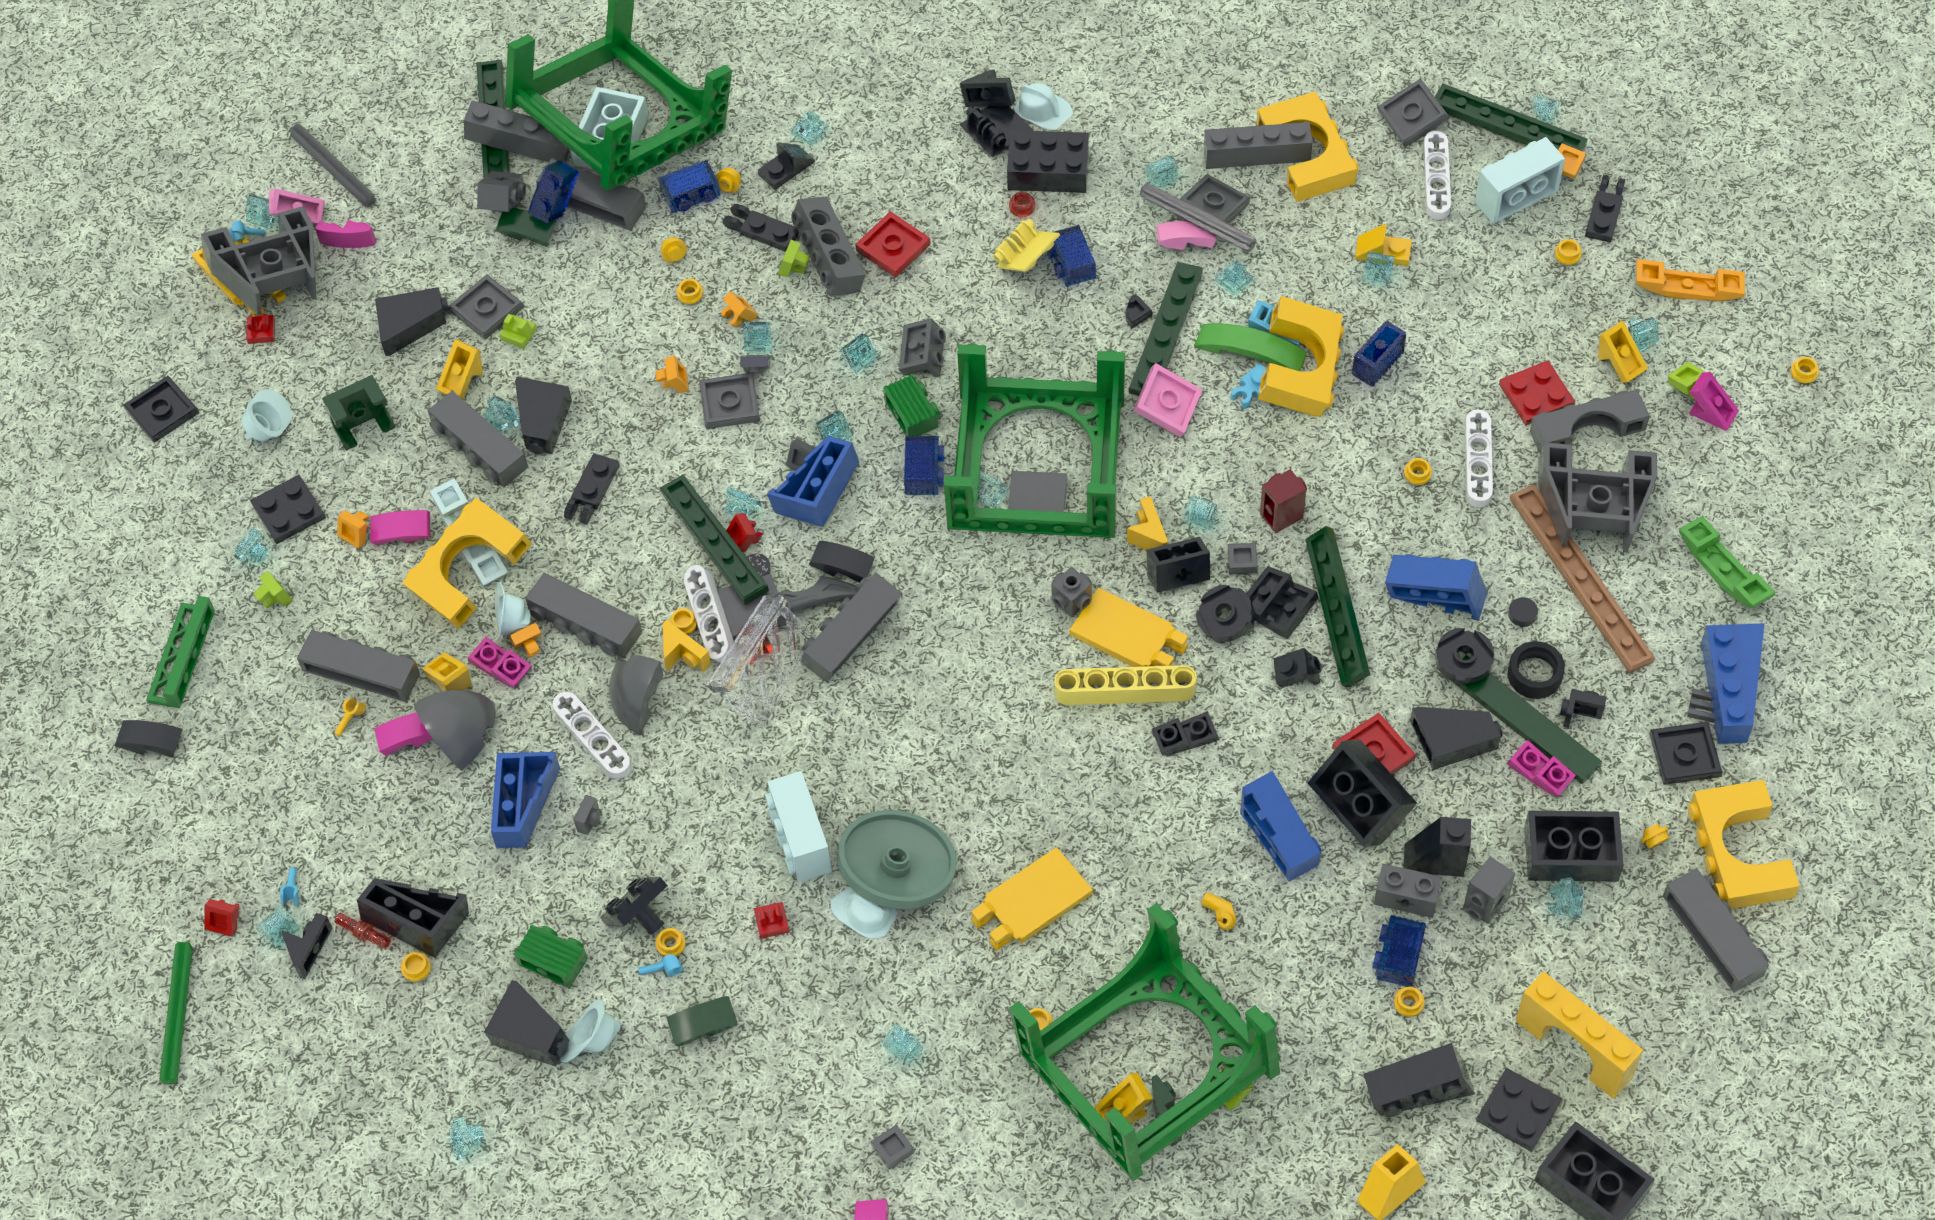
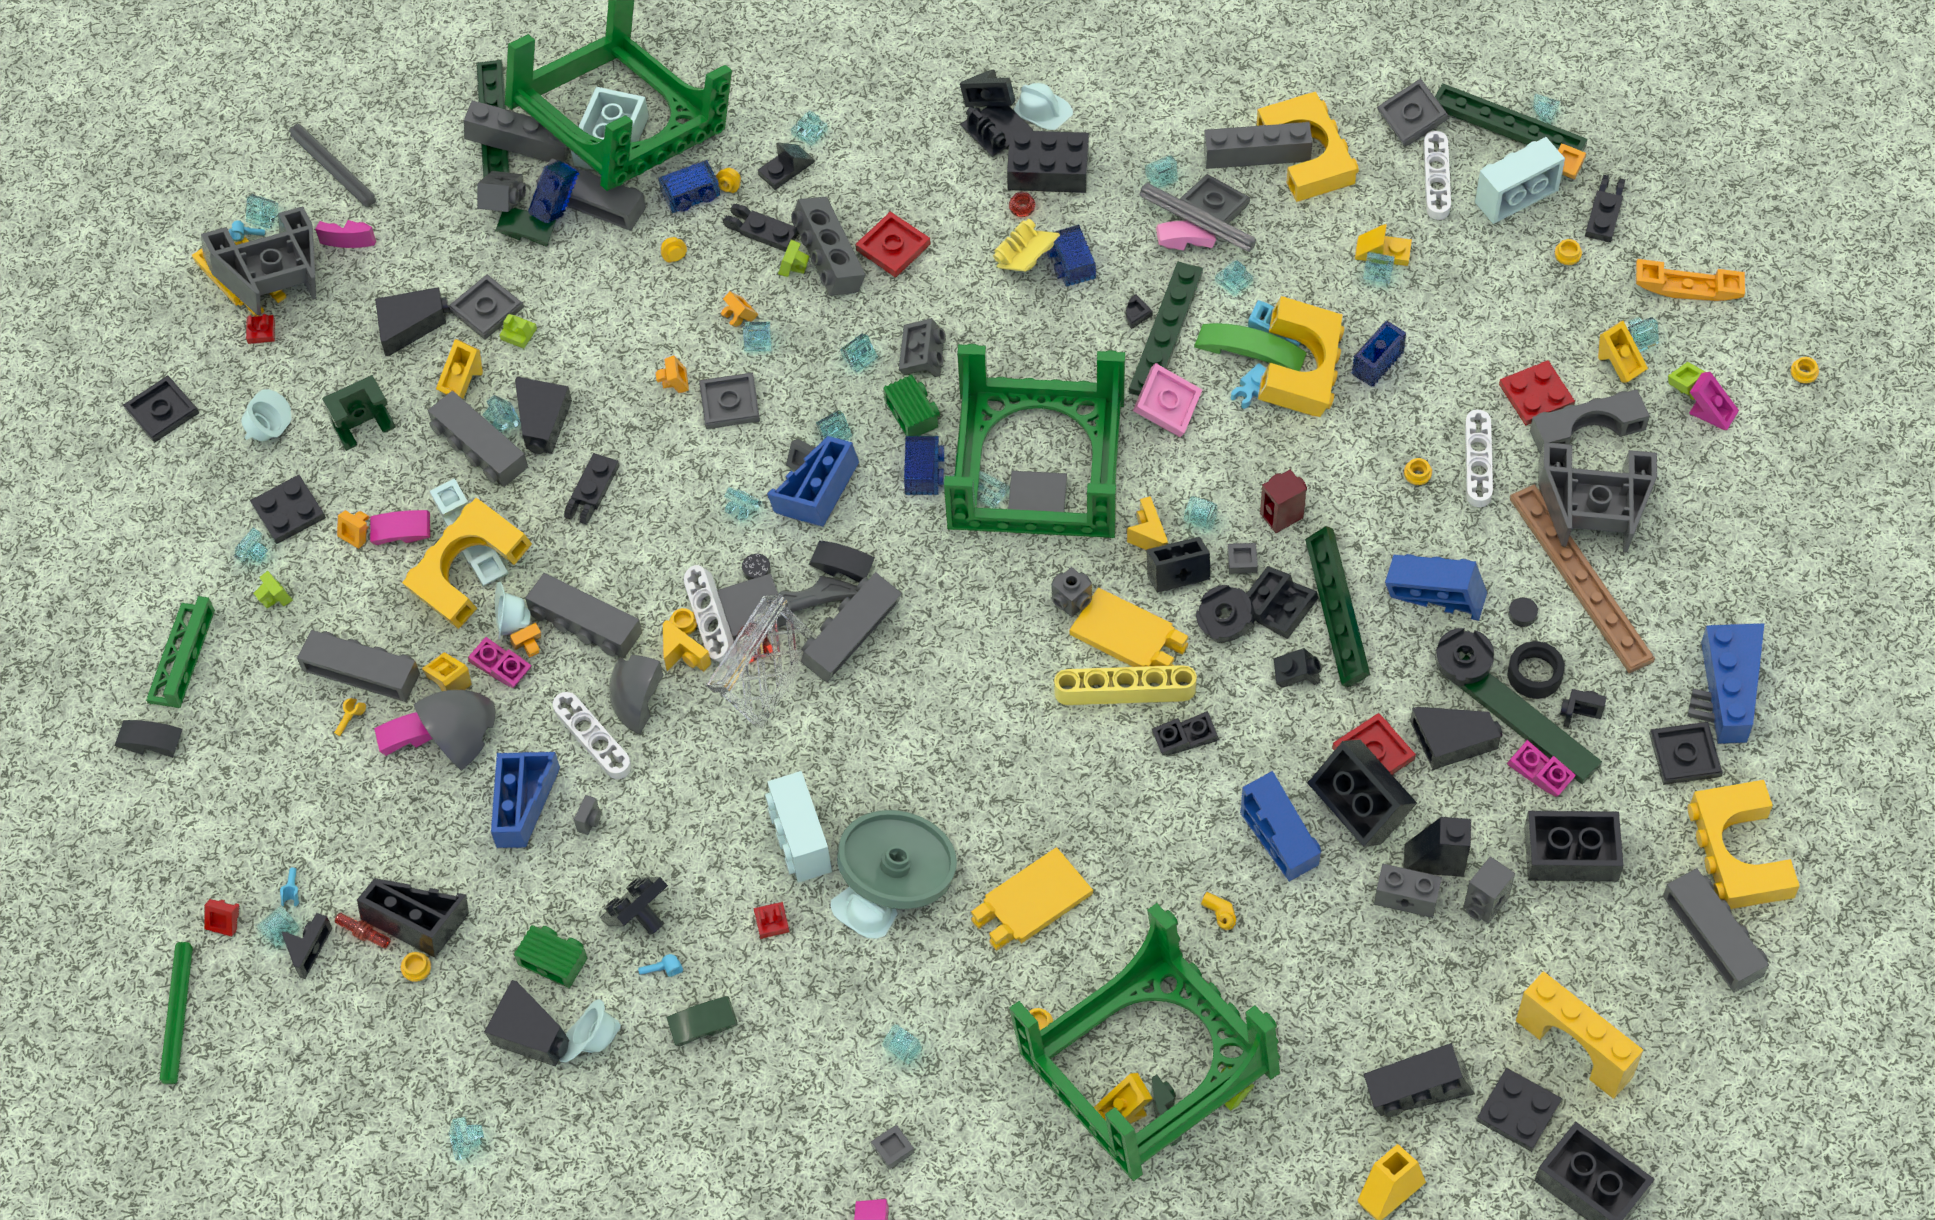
bright pink slope [269,188,325,225] -> none
yellow plate [655,928,686,956] -> none
dark green tile [660,475,769,605] -> none
yellow plate [676,279,703,304] -> none
red tile [726,513,763,552] -> none
dark grey plate [740,355,770,372] -> none
clear blue brick [1372,915,1426,987] -> none
yellow plate [1394,987,1425,1017] -> none
clear light blue tile [1548,878,1584,919] -> none
yellow plate [1640,823,1670,849] -> none
bright green slope [1679,516,1776,609] -> none

